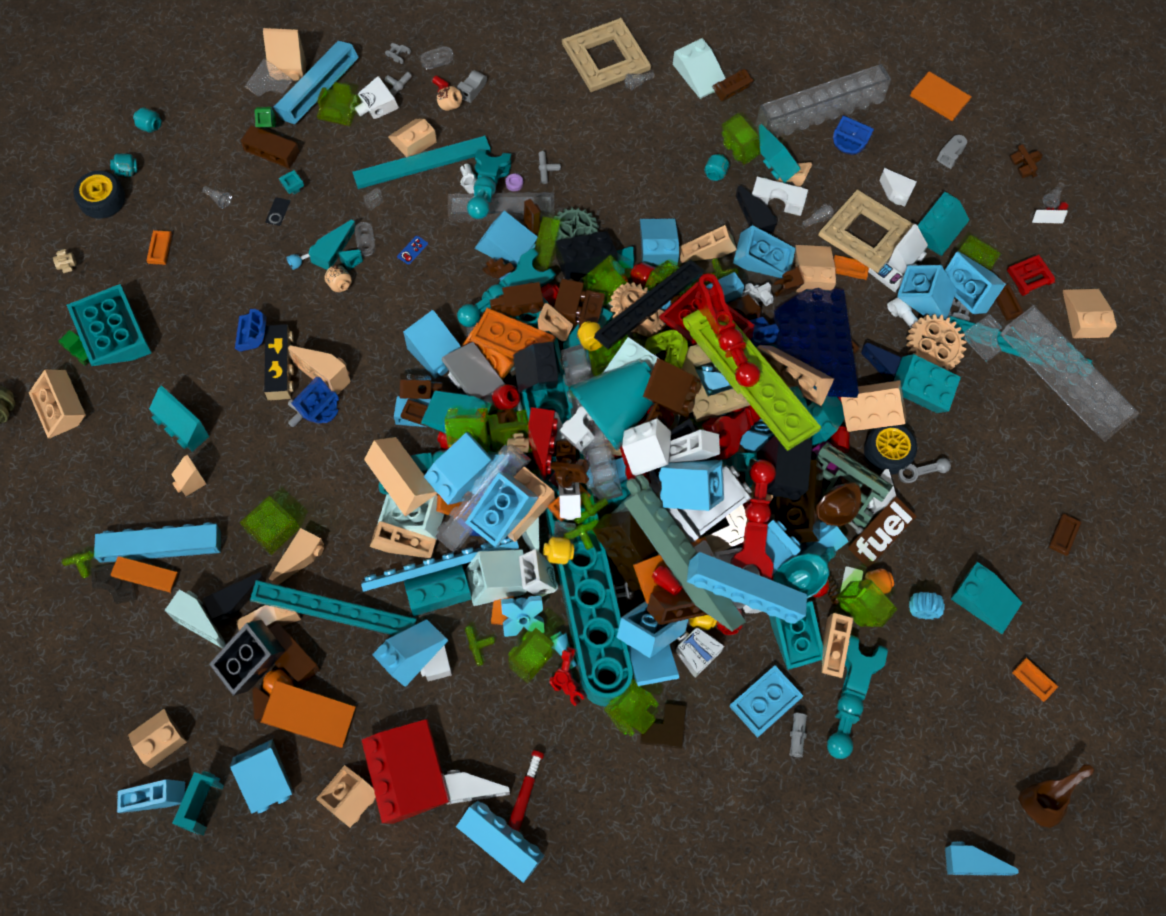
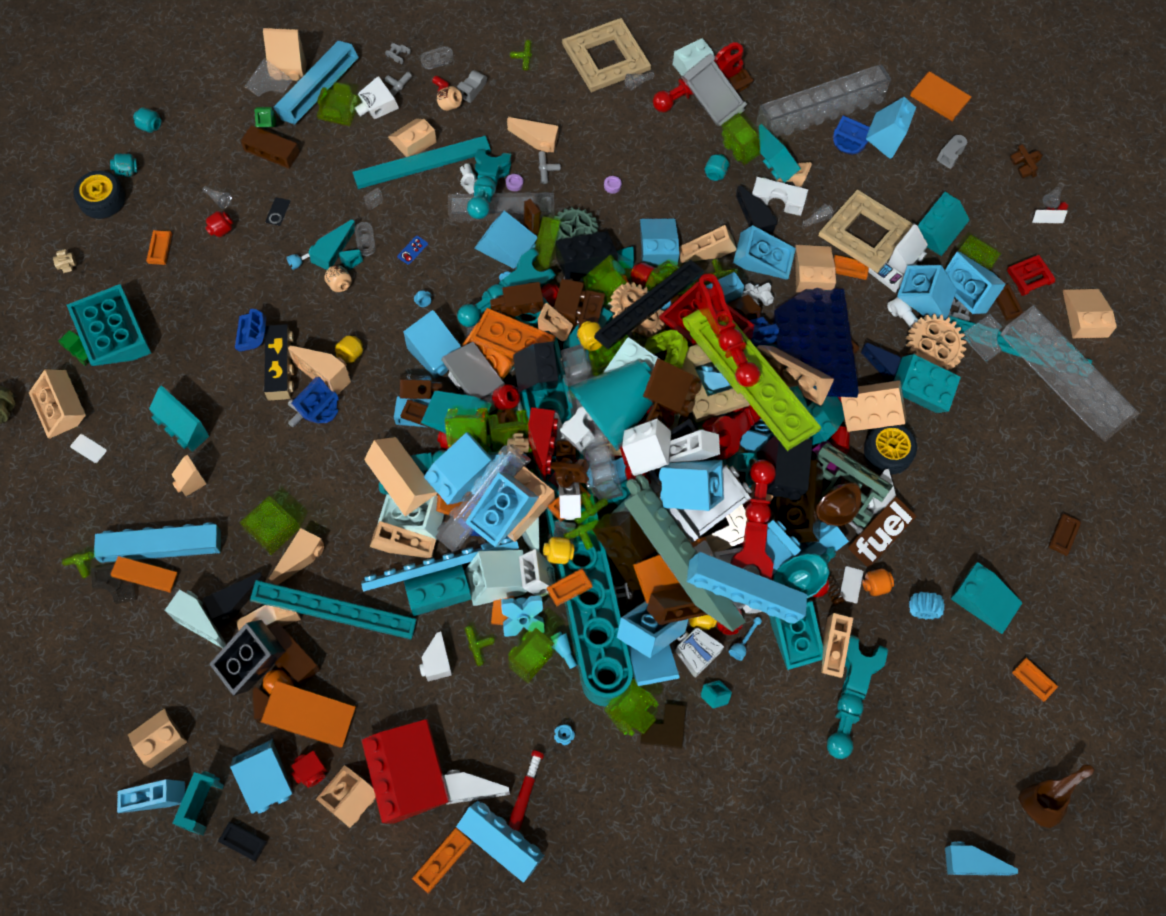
teal tile [279,170,304,195] -> none
medium azure slope [373,619,449,687] -> none
reddish brown slope [482,258,514,278] -> none
red piece [549,647,587,706] -> none
red cone [652,565,683,596] -> none
medium azure plate [729,666,803,738] -> none
reddish brown hinge [773,266,804,297] -> none
light grey pin [789,713,807,757] -> none
clear neon green brick [836,580,897,627] -> none
white slope [880,168,917,207] -> none
light grey piece [898,458,951,483] -> none
none -> white sticker [70,434,106,463]
none -> red head [205,211,233,238]
none -> black tile [218,822,267,862]
none -> red brick [291,751,327,788]
none -> yellow head [335,336,363,363]
none -> orange tile [412,827,473,894]
none -> medium azure plate [414,290,431,307]
none -> light nougat slope [507,117,558,153]
none -> clear neon green piece [510,40,531,71]
none -> orange tile [547,568,593,607]
none -> medium azure plate [554,724,575,745]
none -> lavender tile [604,176,621,193]
none -> red piece [652,42,743,113]
none -> light grey panel [681,54,747,127]
none -> teal slope [701,680,732,709]
none -> medium azure hinge [728,617,762,661]
none -> medium azure slope [866,97,916,159]

